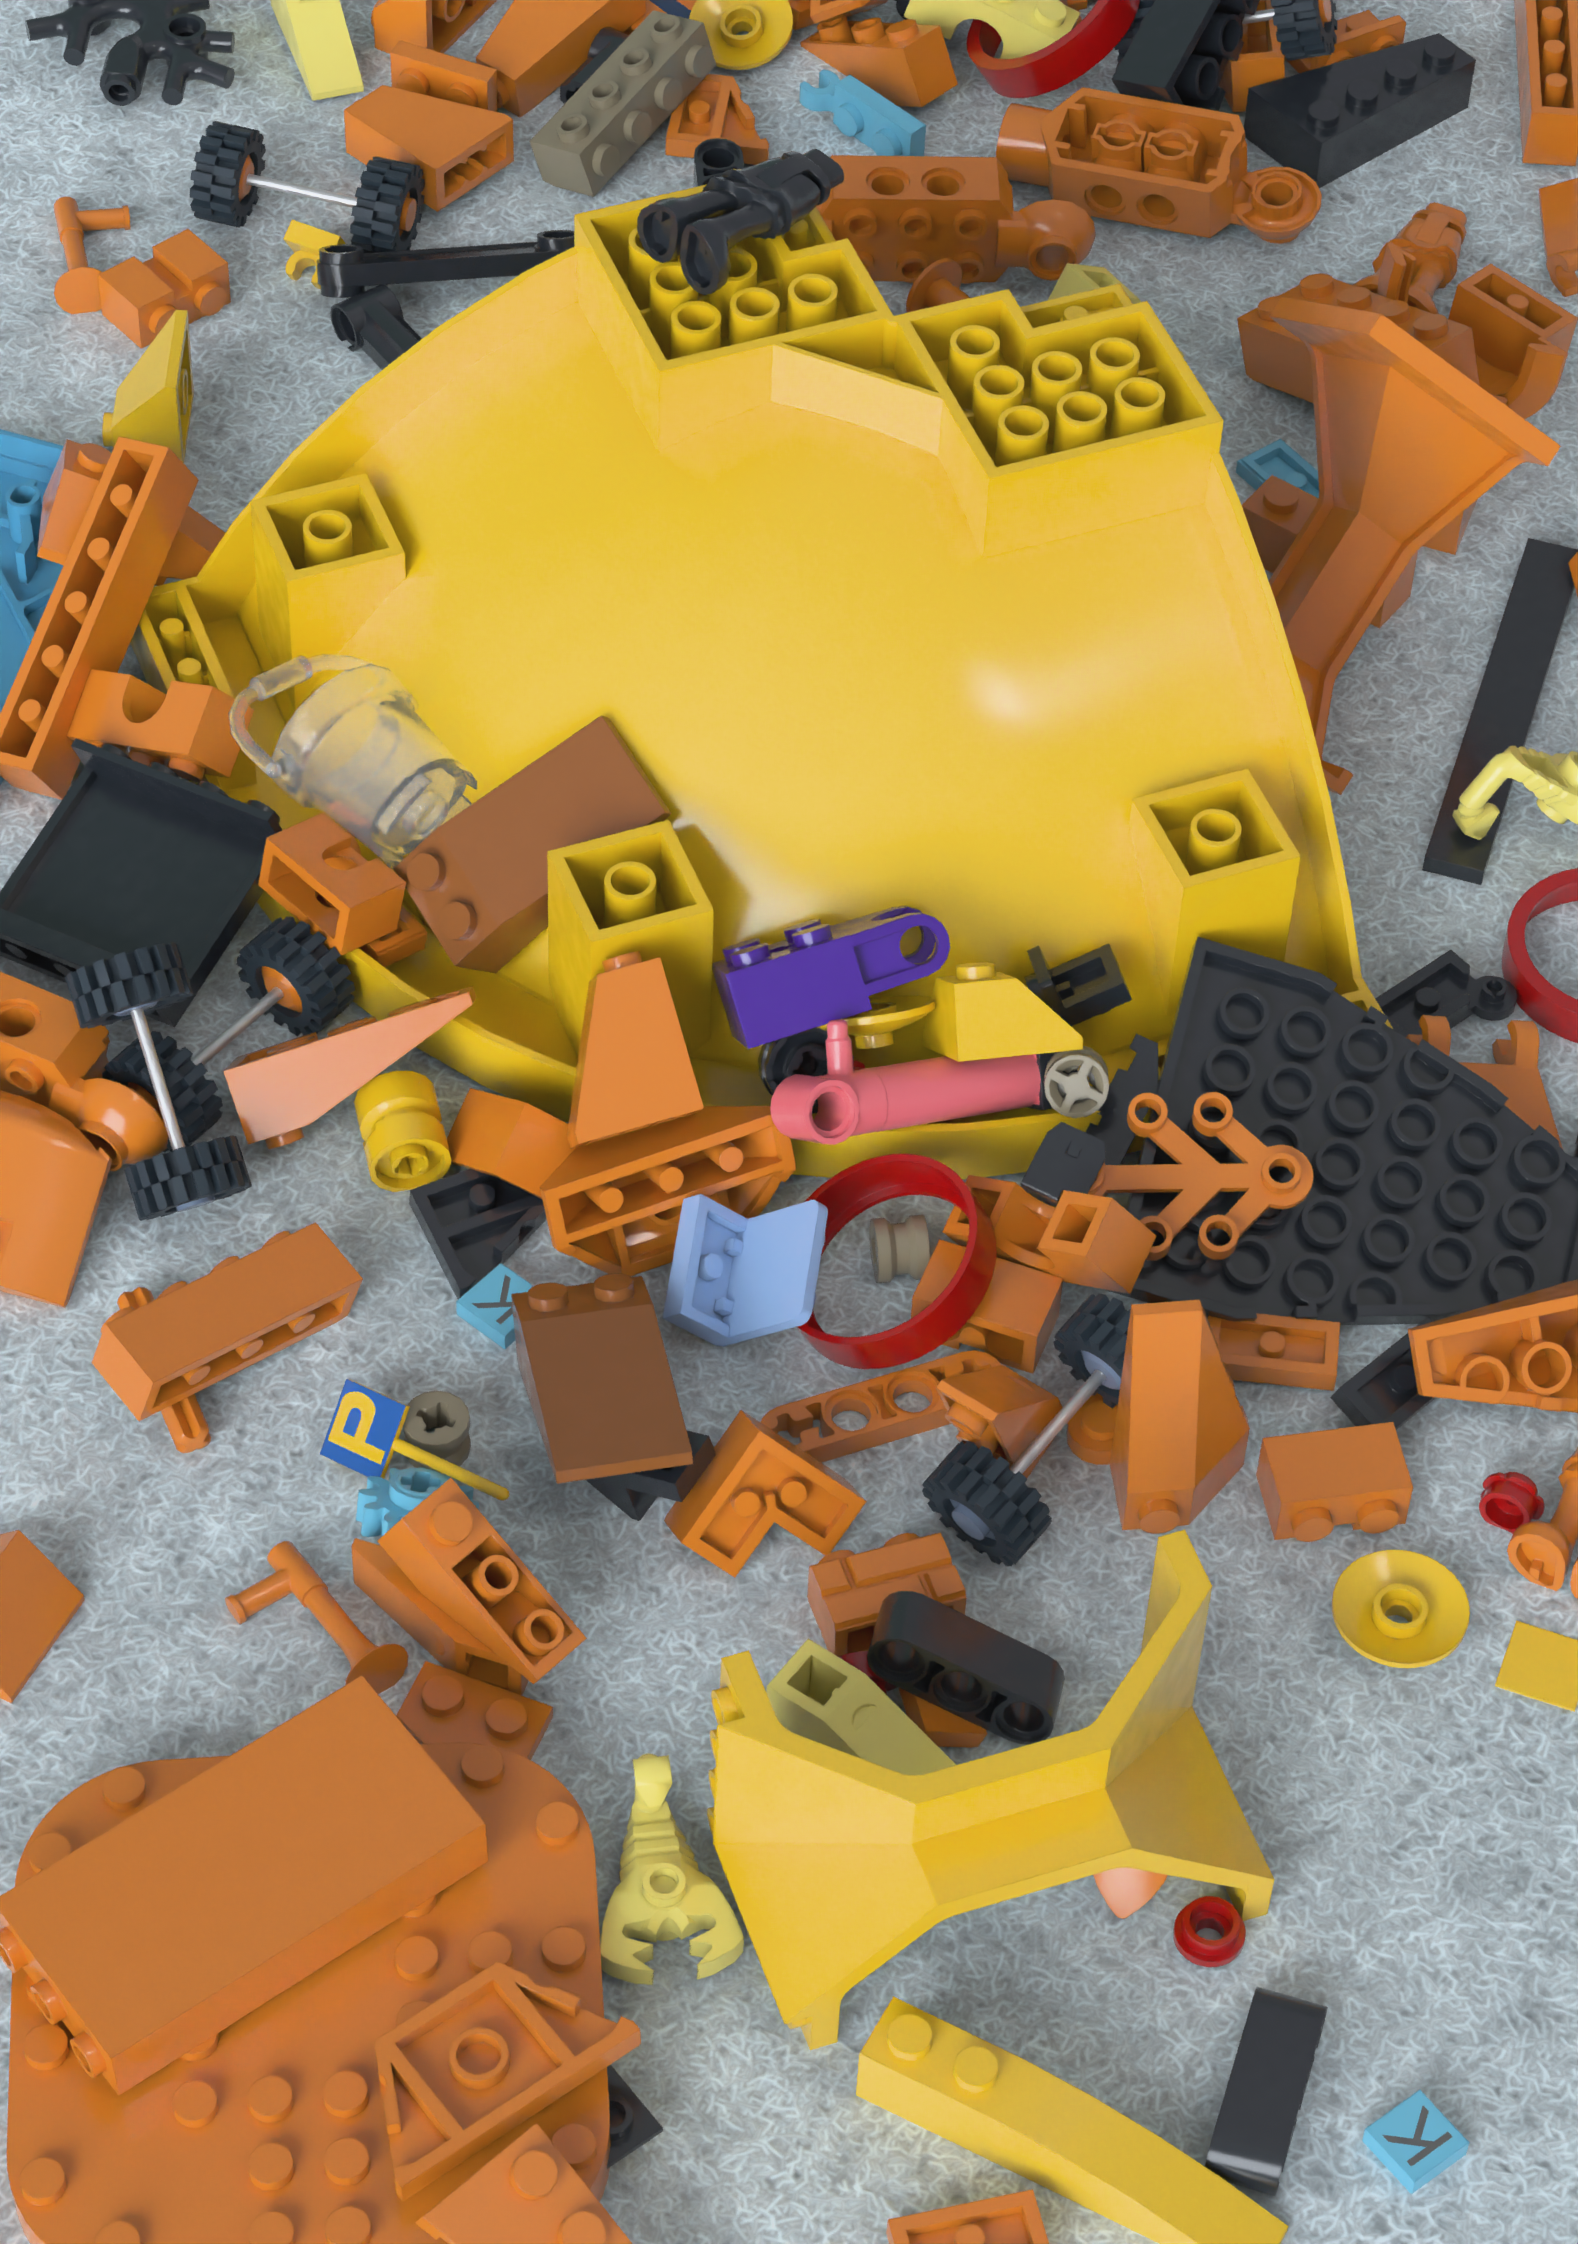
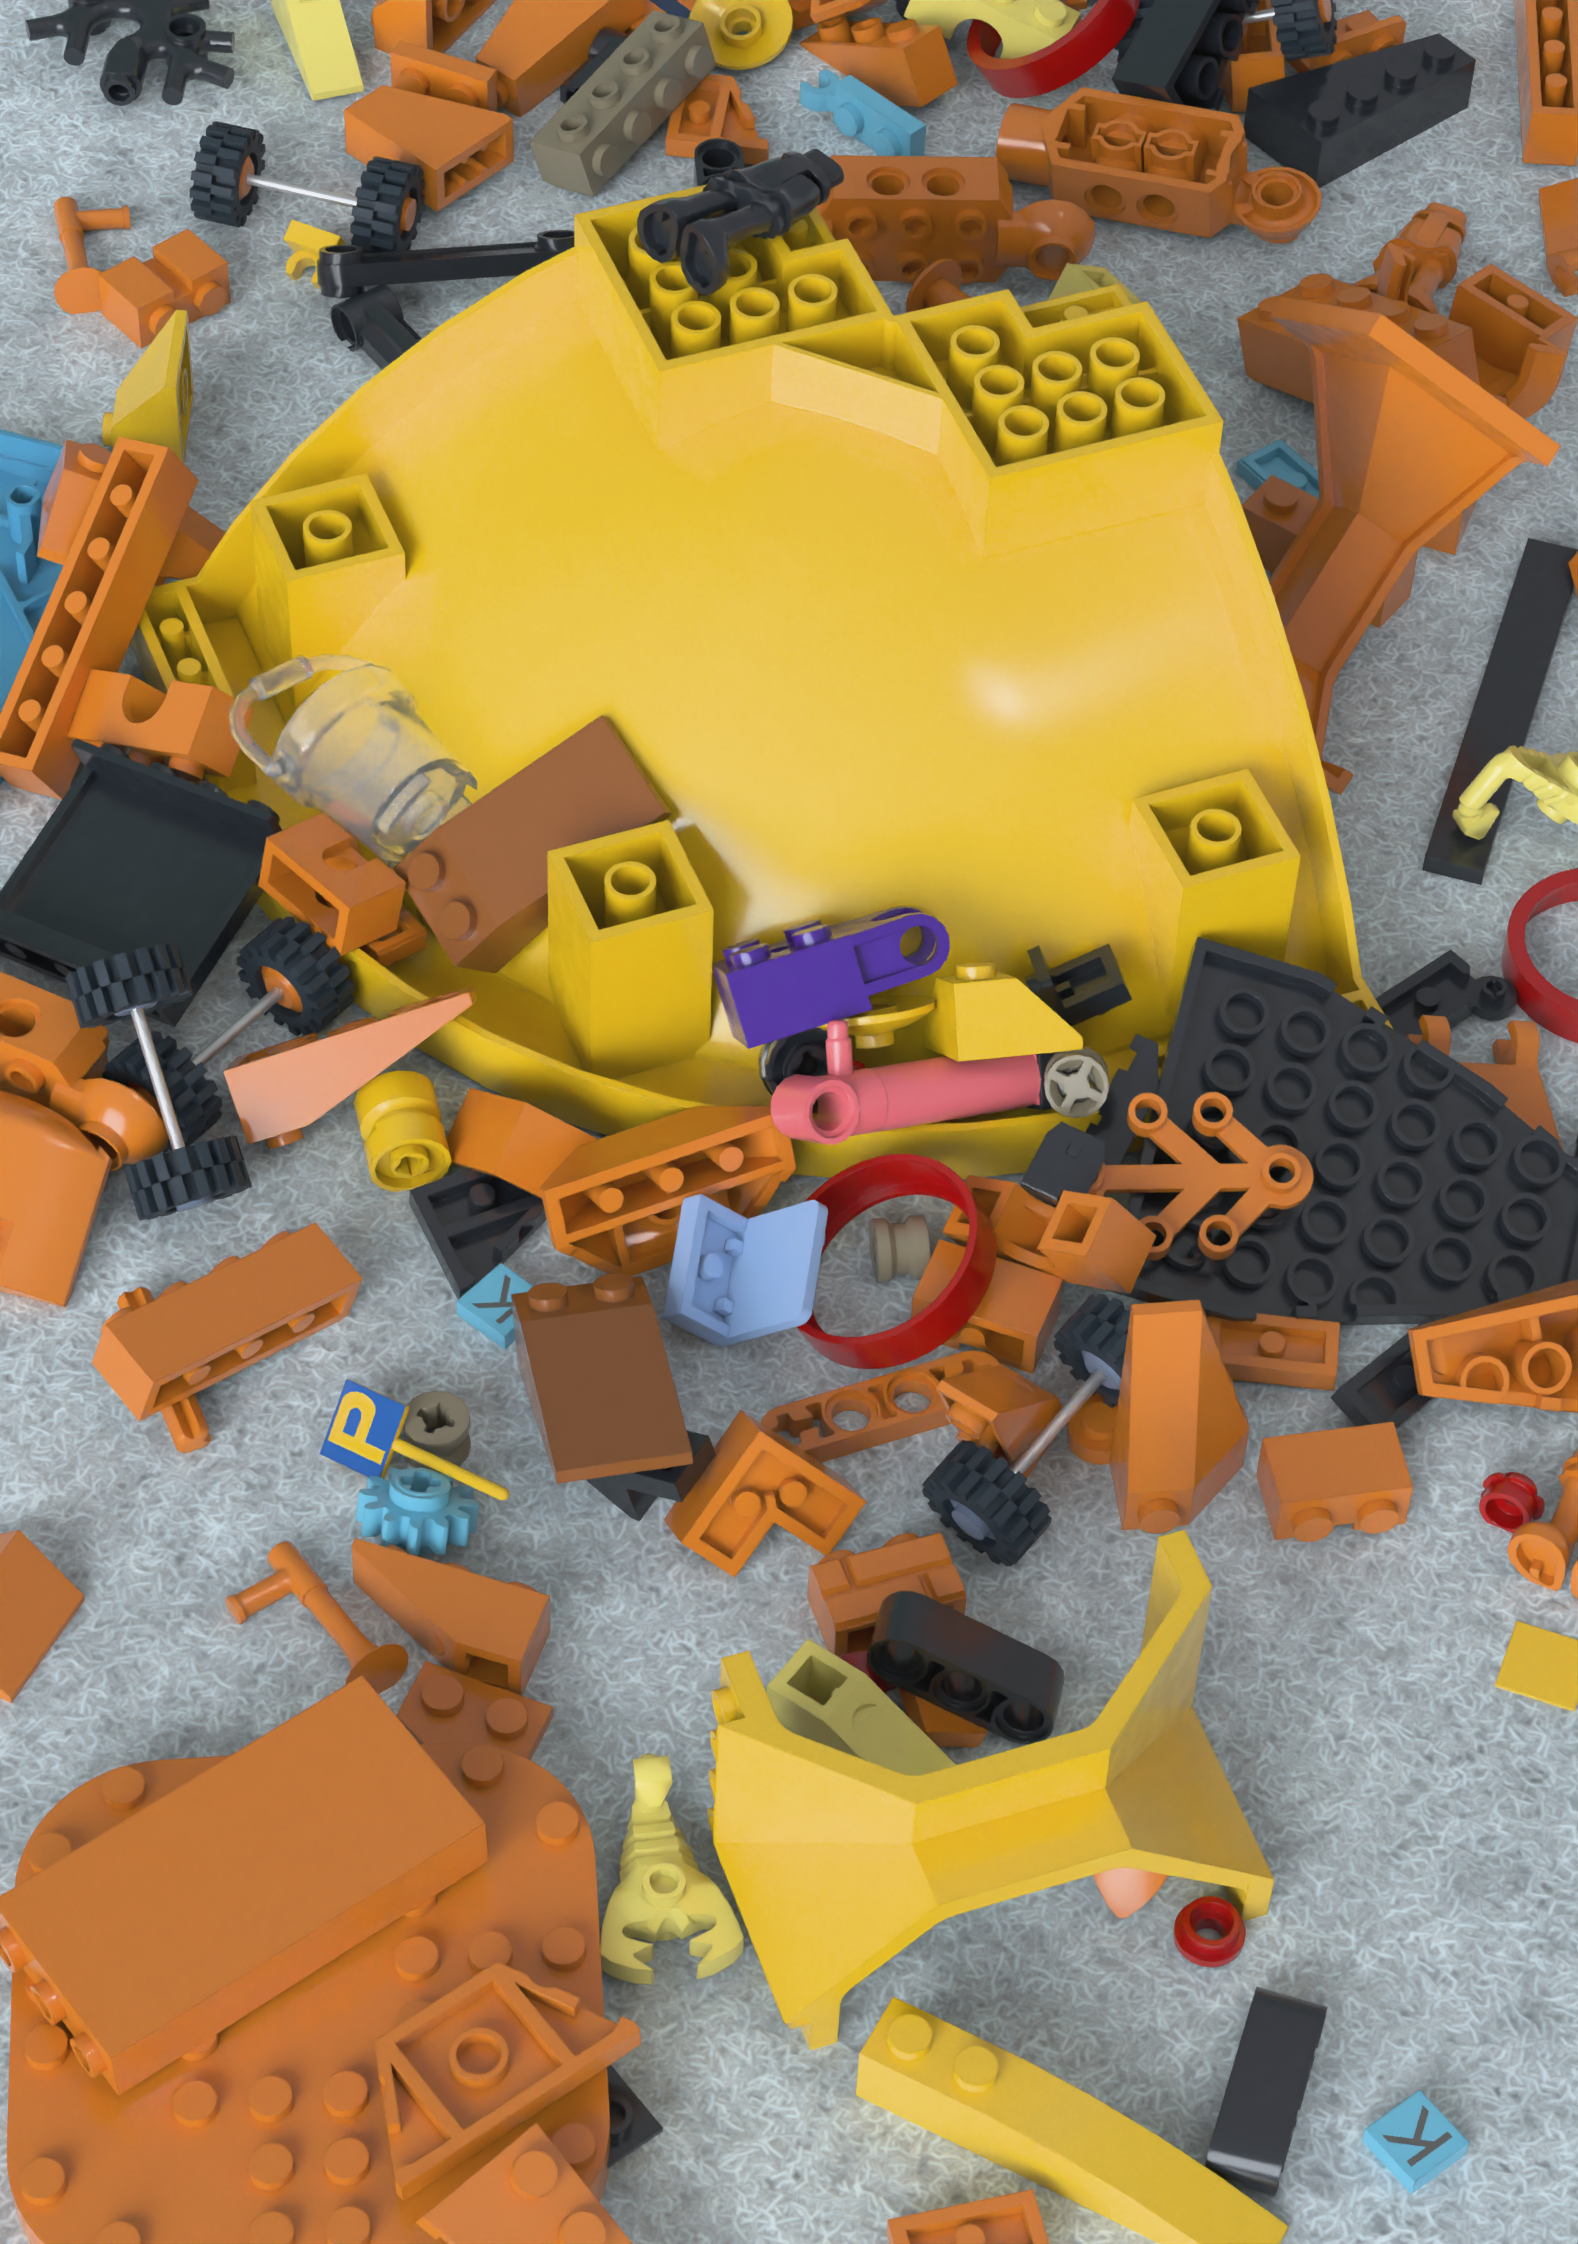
orange slope [377,1478,587,1684] -> none
orange slope [567,951,704,1149] -> none
yellow dish [1332,1549,1470,1668] -> none

